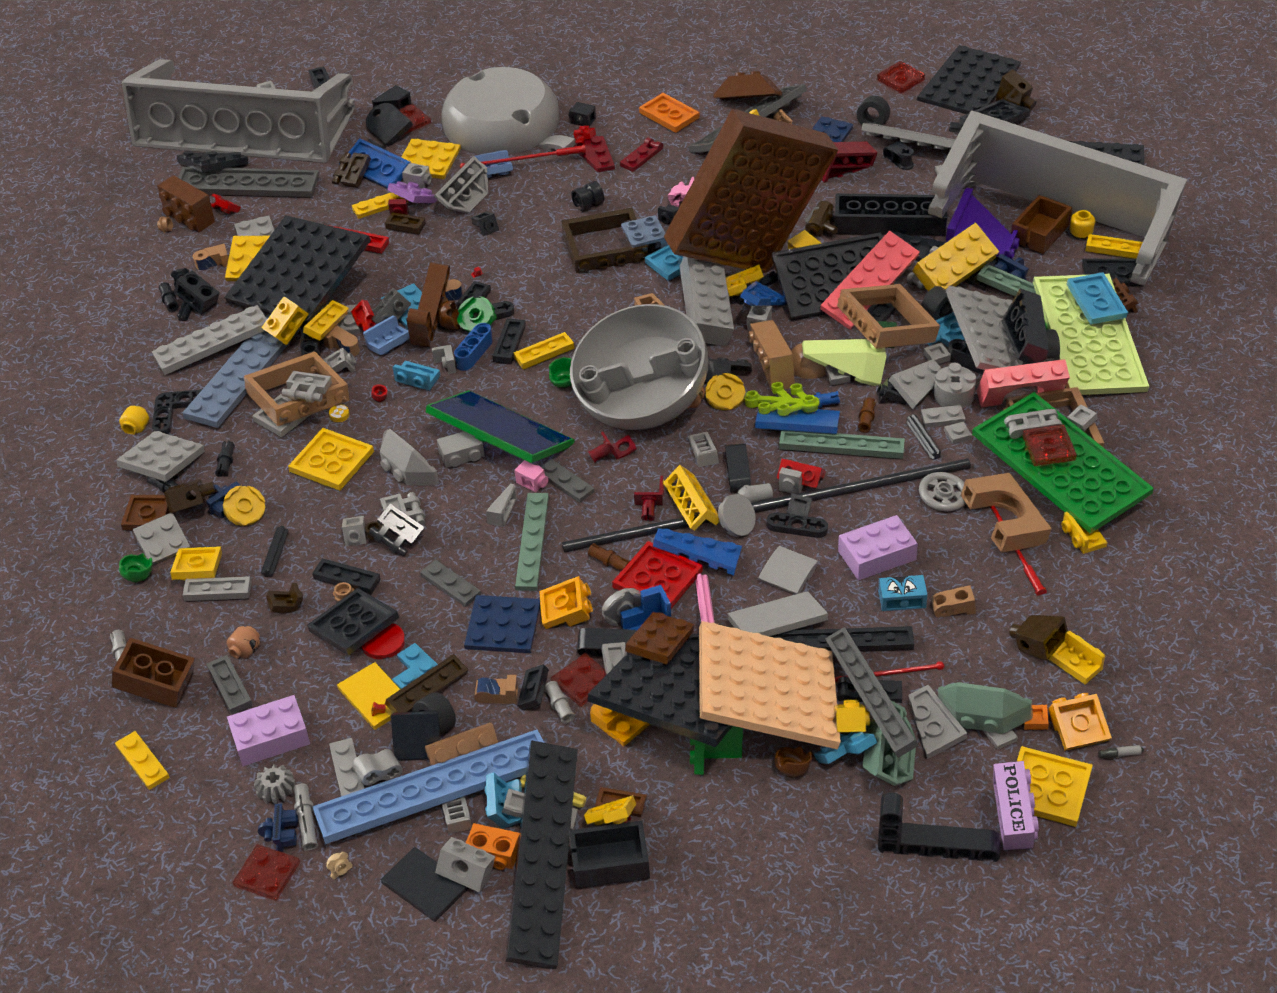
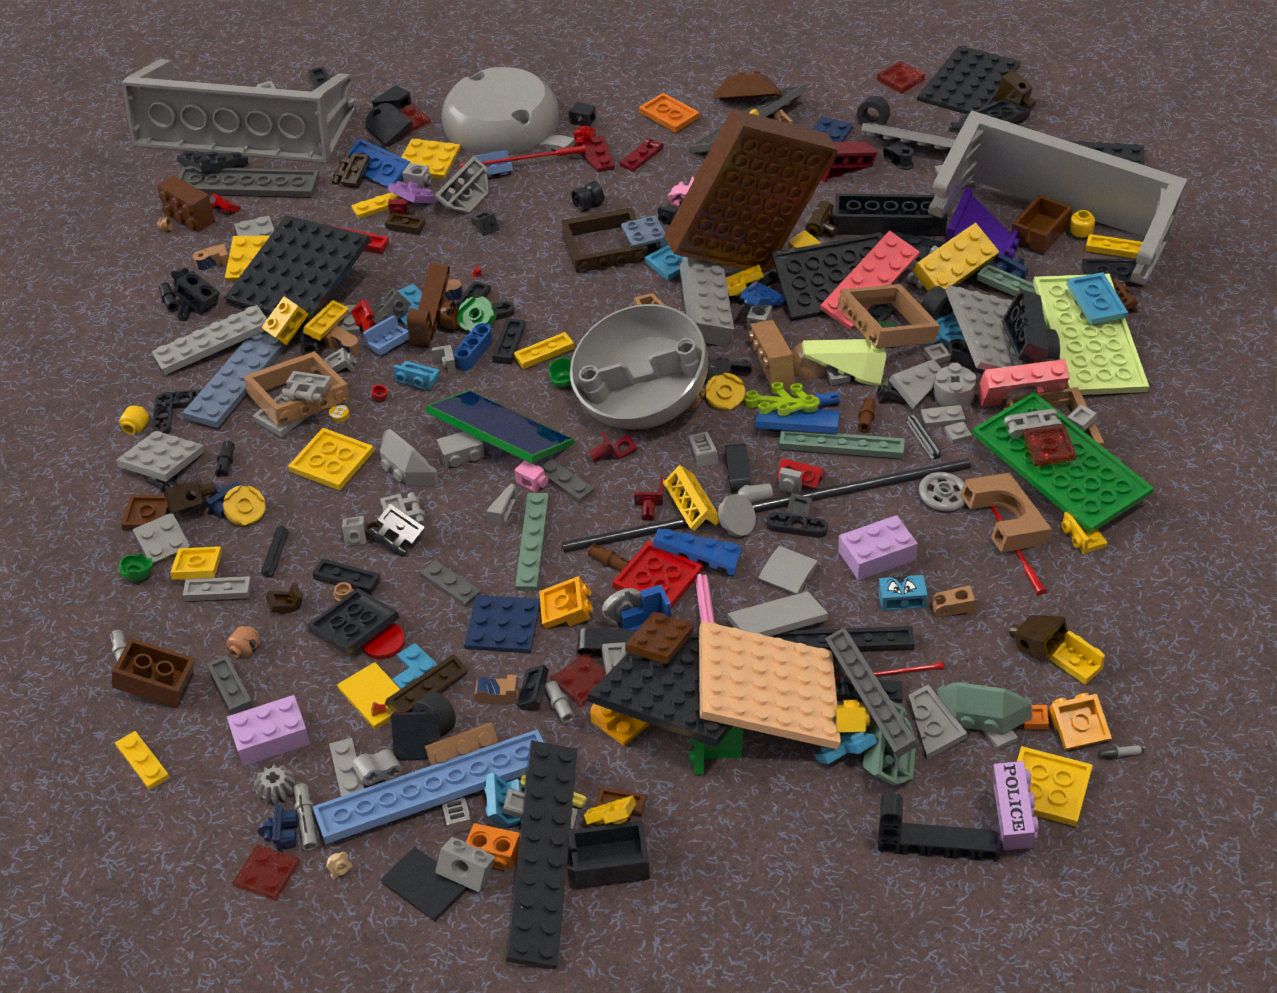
reddish brown hair [775,746,812,778] -> none

